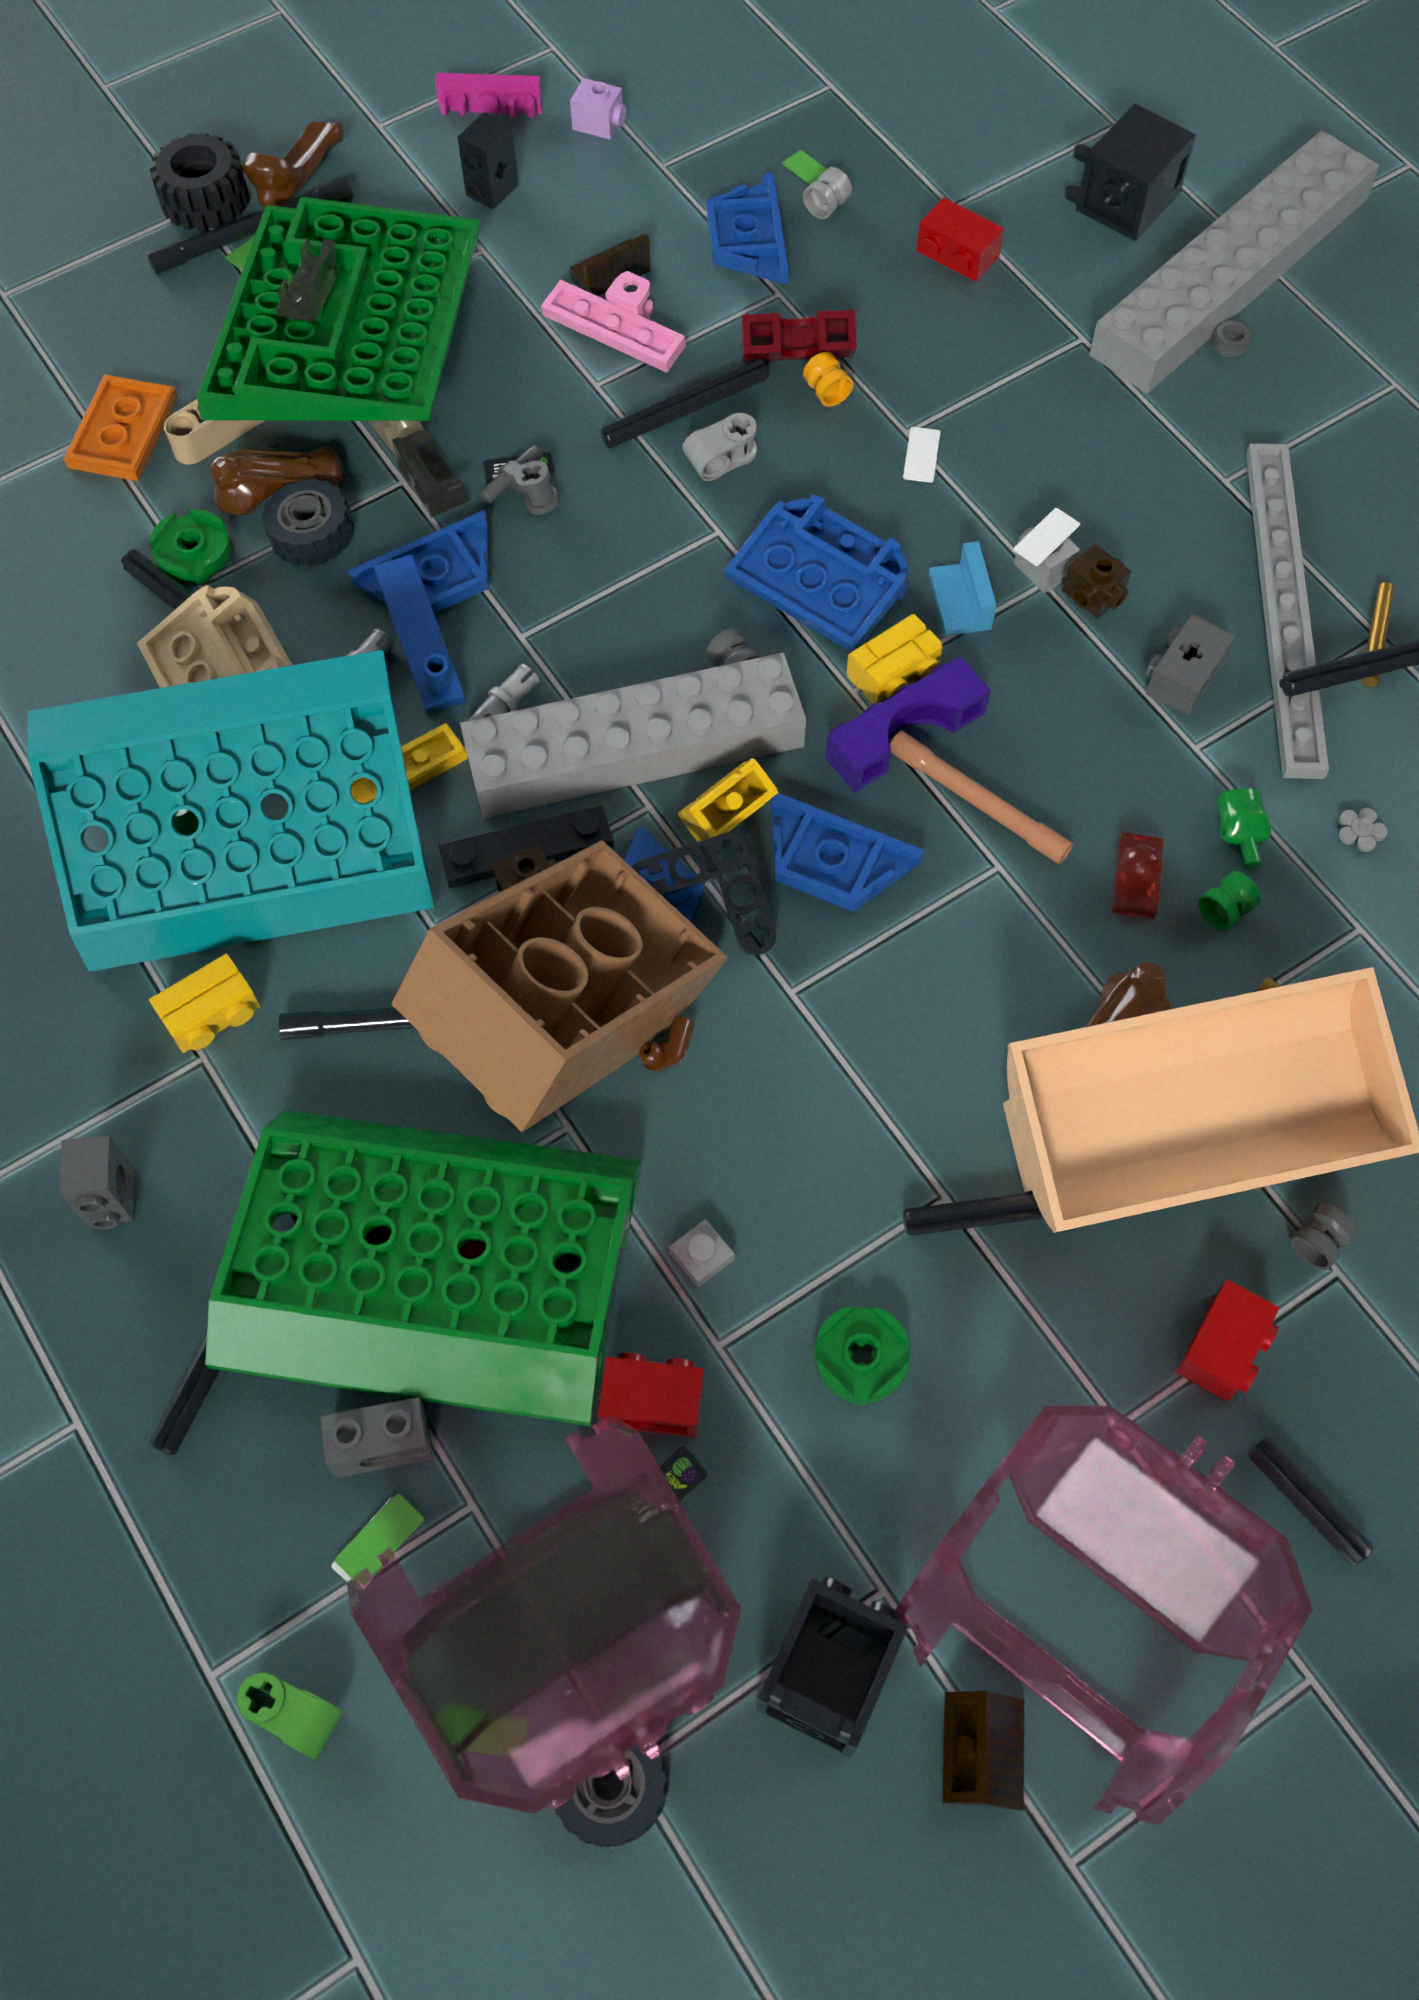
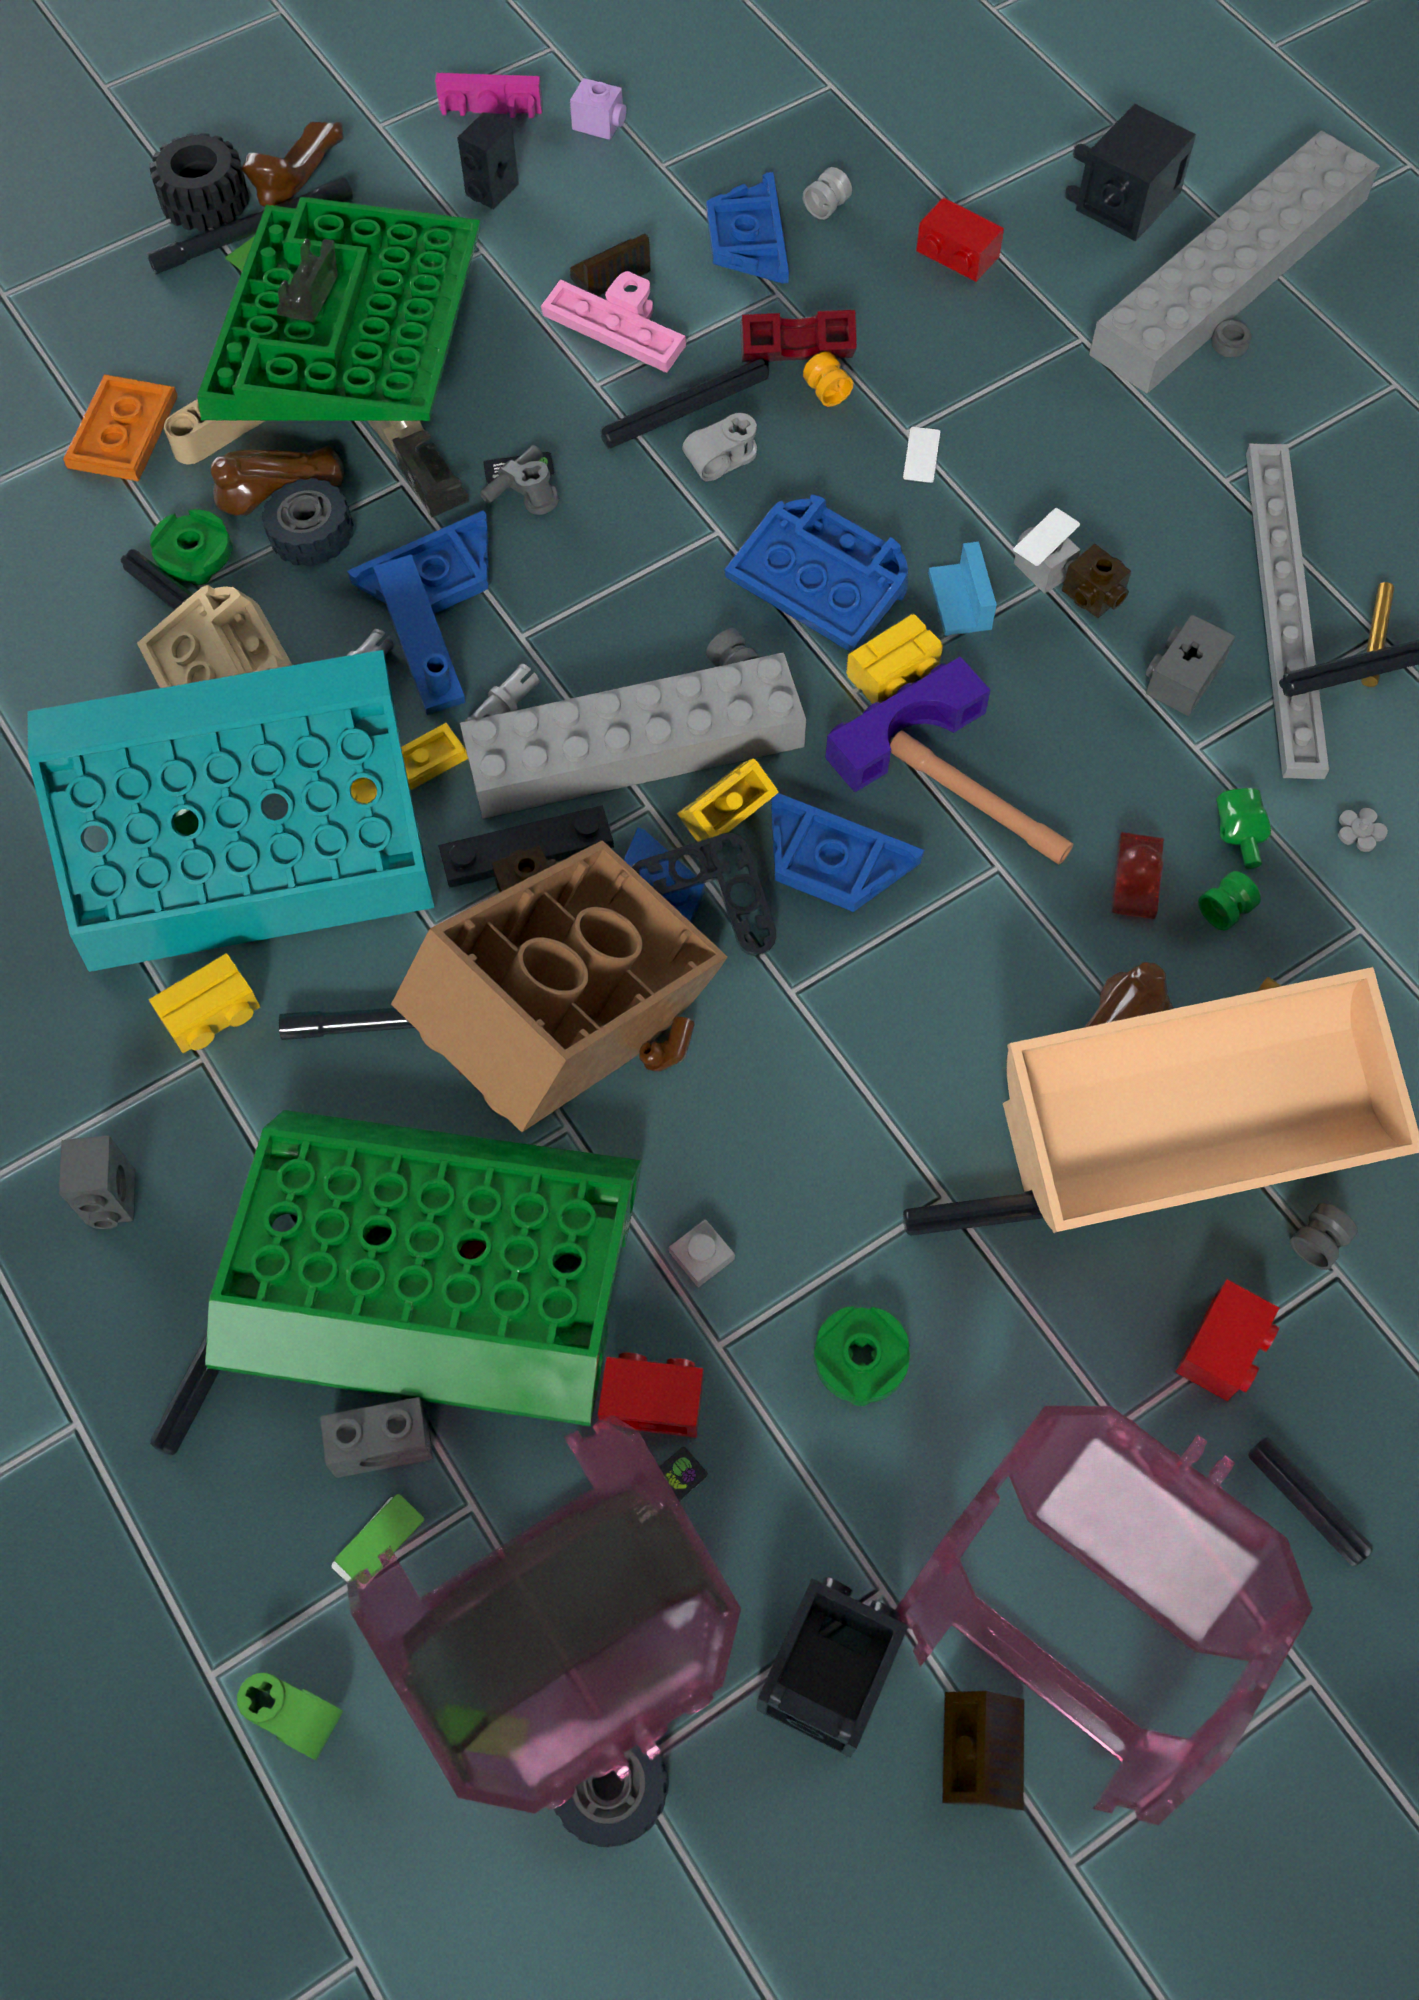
bright green sticker [782,150,826,185] -> none

